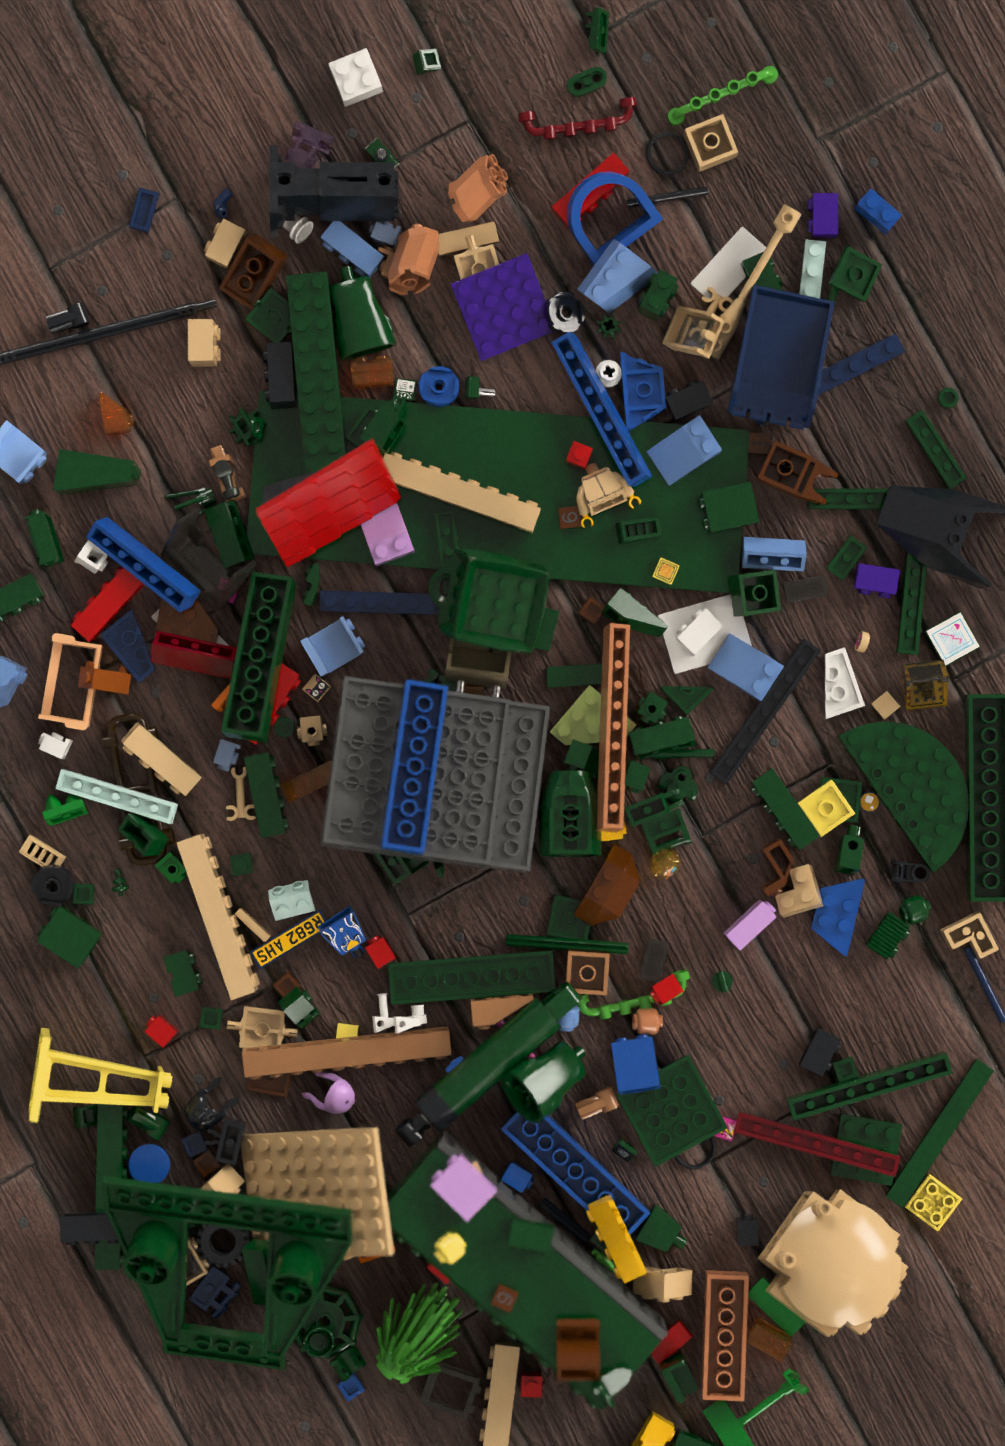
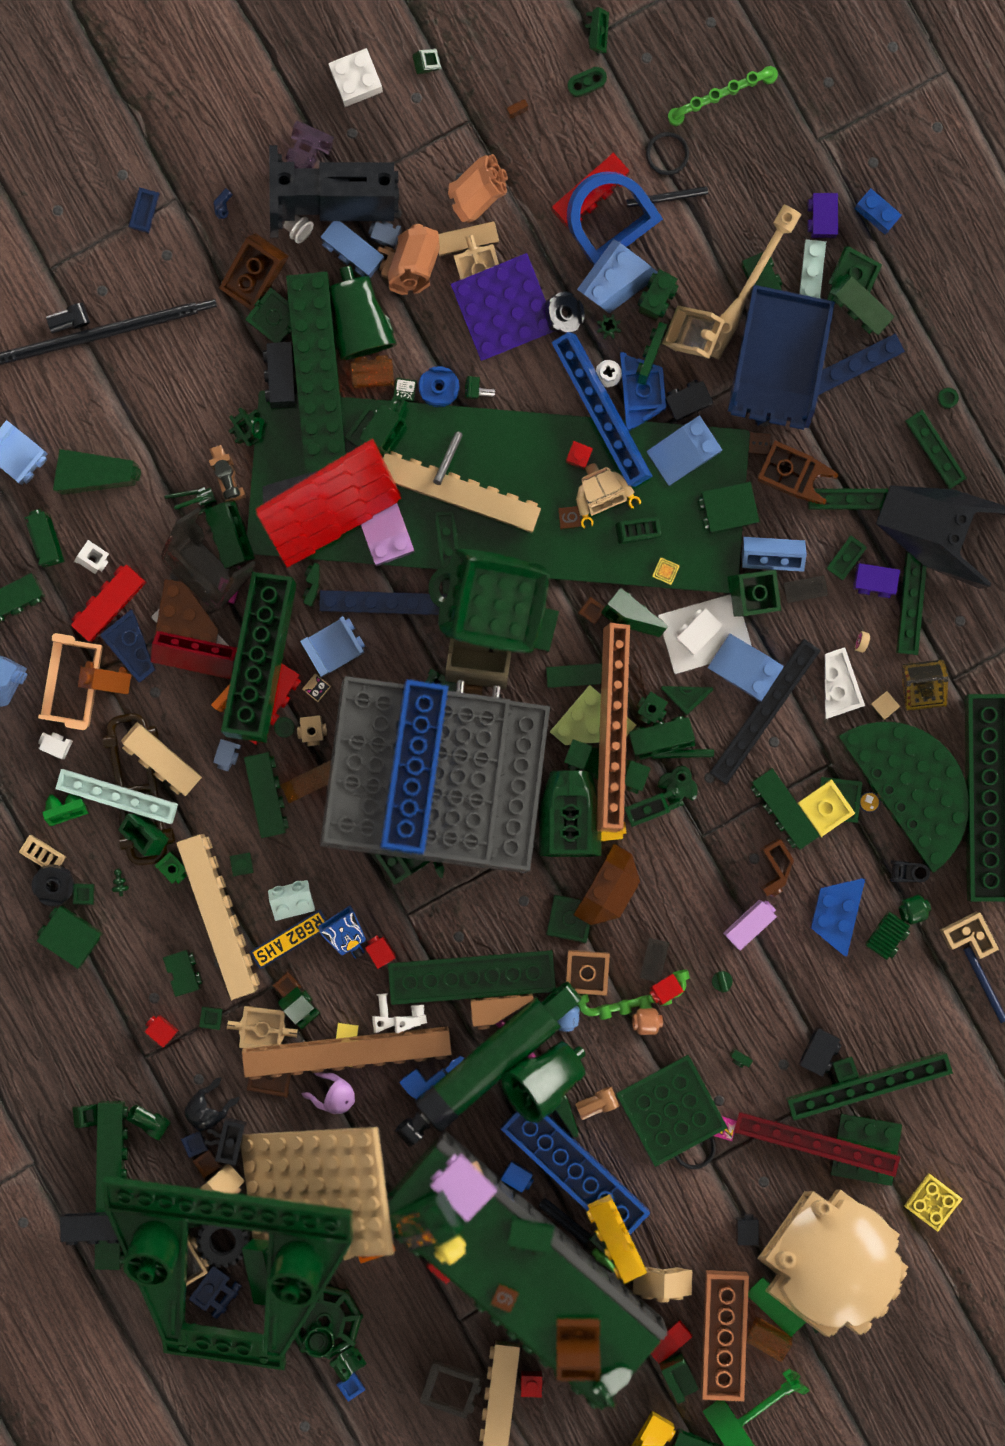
light yellow piece [28,1028,172,1122] -> none
blue brick [86,517,201,612] -> none
clear orange slope [98,392,134,436] -> none
blue tile [128,1143,170,1183] -> none
tan brick [188,319,221,367] -> none
tan brick [204,219,247,270] -> none
tan bar [226,767,256,821] -> none
tan tile [235,908,272,942] -> none
dark green piece [365,138,400,169] -> none
bright green plant [376,1283,462,1384] -> none
dark green axle [506,934,629,954] -> none
dark red bar [518,97,637,140] -> none
blue brick [611,1034,661,1095] -> none
slope [612,1138,637,1162] -> none
dark green torso [635,1203,687,1252] -> none
dark green plate [641,808,692,857] -> none
clear yellow head [650,849,682,879] -> none
tan brick [683,114,738,172] -> none
tan bar [689,287,733,343] -> none
white sticker [691,227,766,299] -> none
tan brick [775,864,824,917] -> none
dark green torso [834,825,864,875] -> none
dark green tile [885,1059,994,1208] -> none
white tile [924,611,981,667] -> none
none -> dark green slope [389,1190,464,1253]
none -> blue brick [399,1068,447,1099]
none -> dark grey bar [433,432,463,485]
none -> reddish brown tile [507,99,528,119]
none -> dark green slope [556,1095,579,1138]
none -> dark green plate [636,322,667,385]
none -> dark green plate [730,1048,753,1068]
none -> dark green brick [830,274,895,335]

